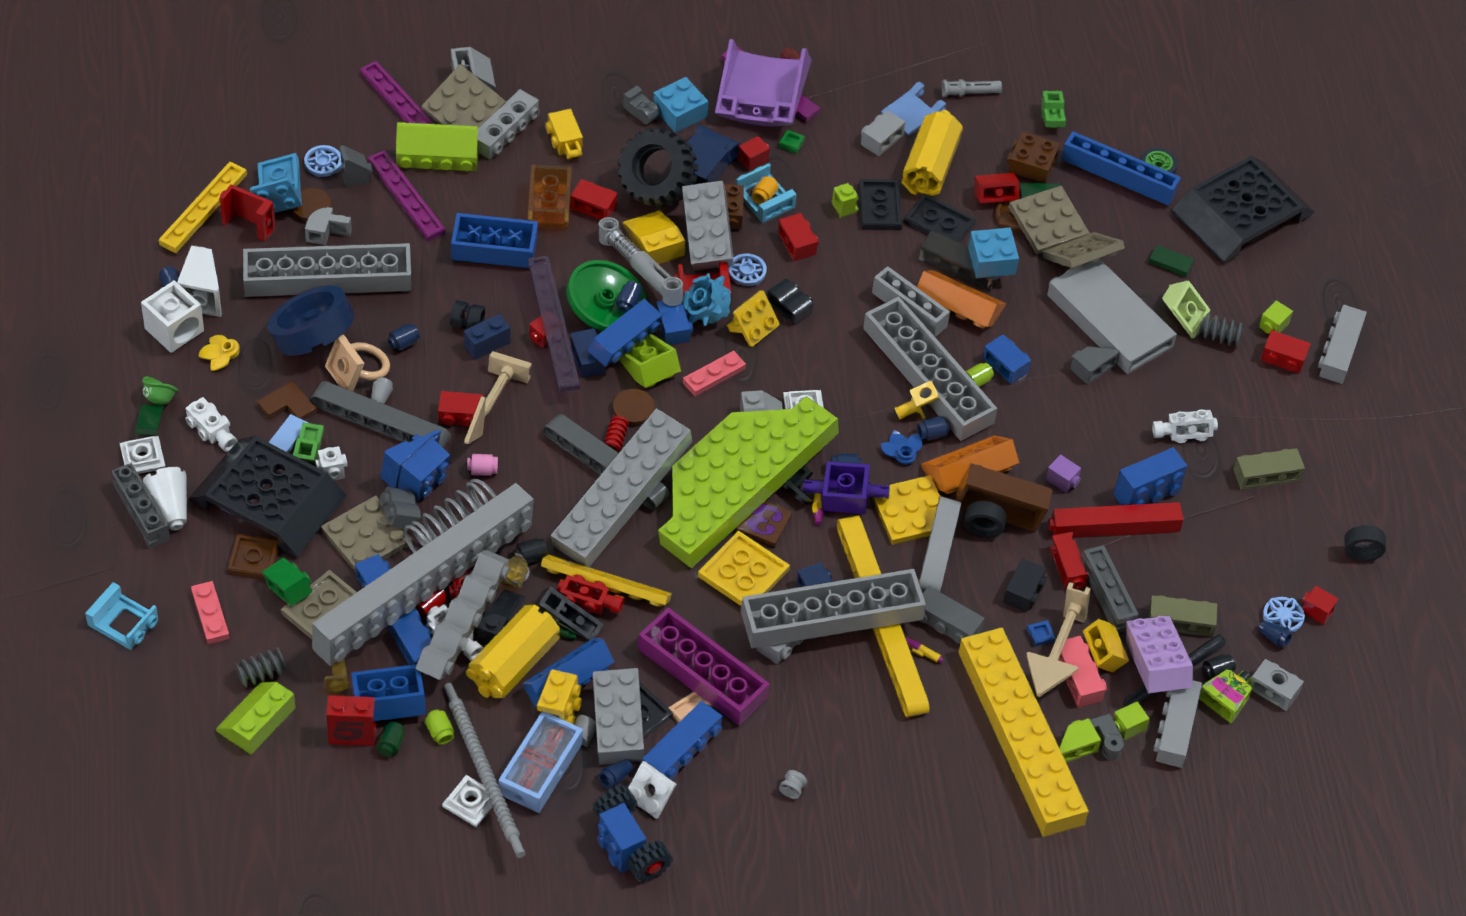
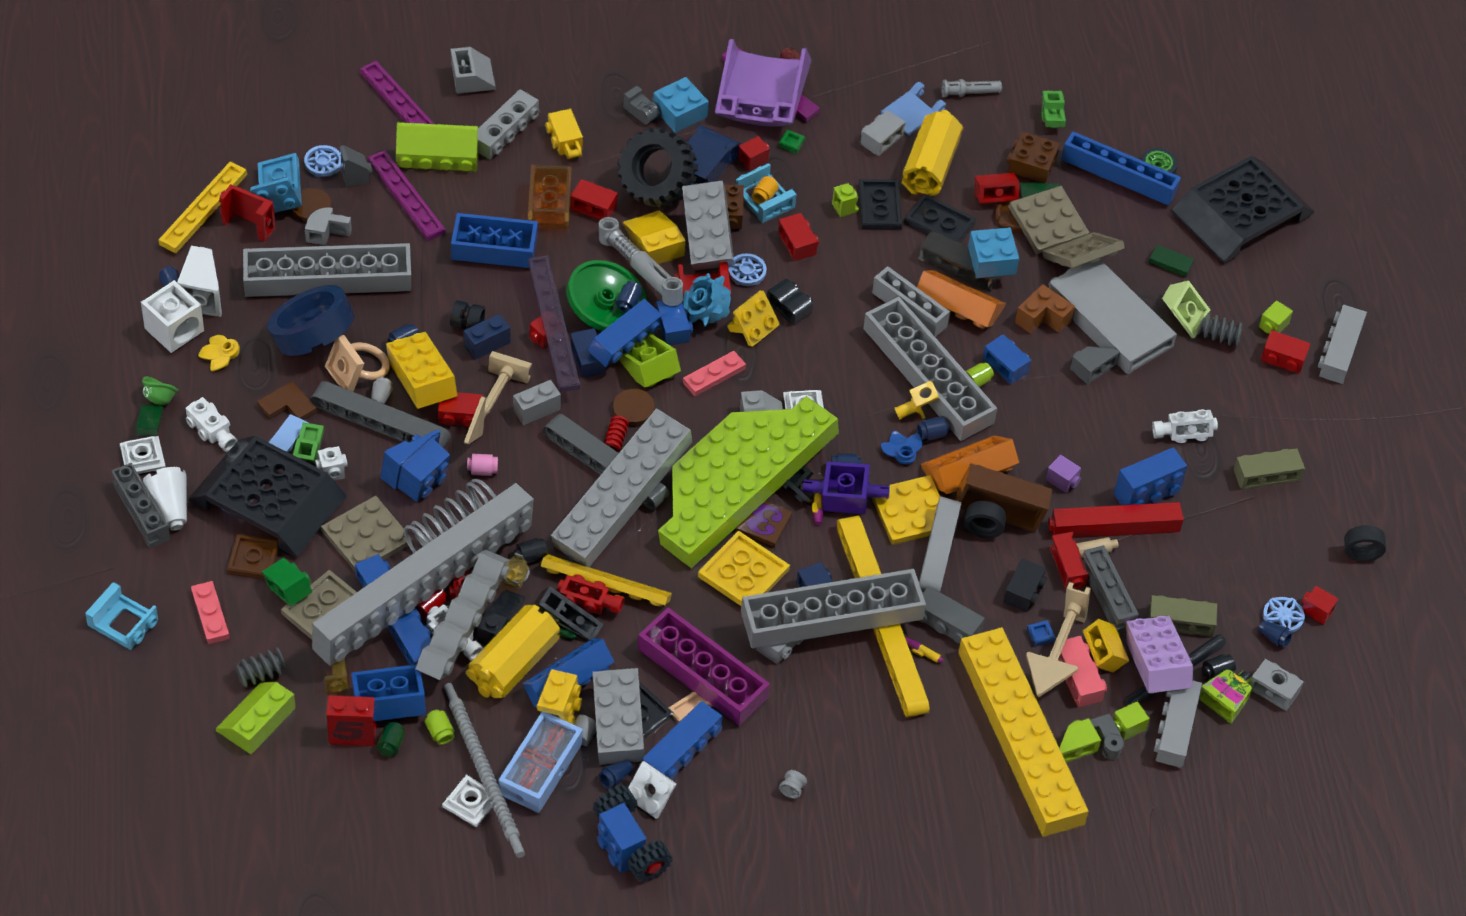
dark grey brick [380,487,421,528] -> none
dark tan plate [421,64,506,128] -> none
none -> yellow brick [386,331,457,409]
none -> light grey brick [513,380,561,425]
none -> dark orange brick [1015,284,1075,334]
none -> tan cylinder [1076,537,1119,558]

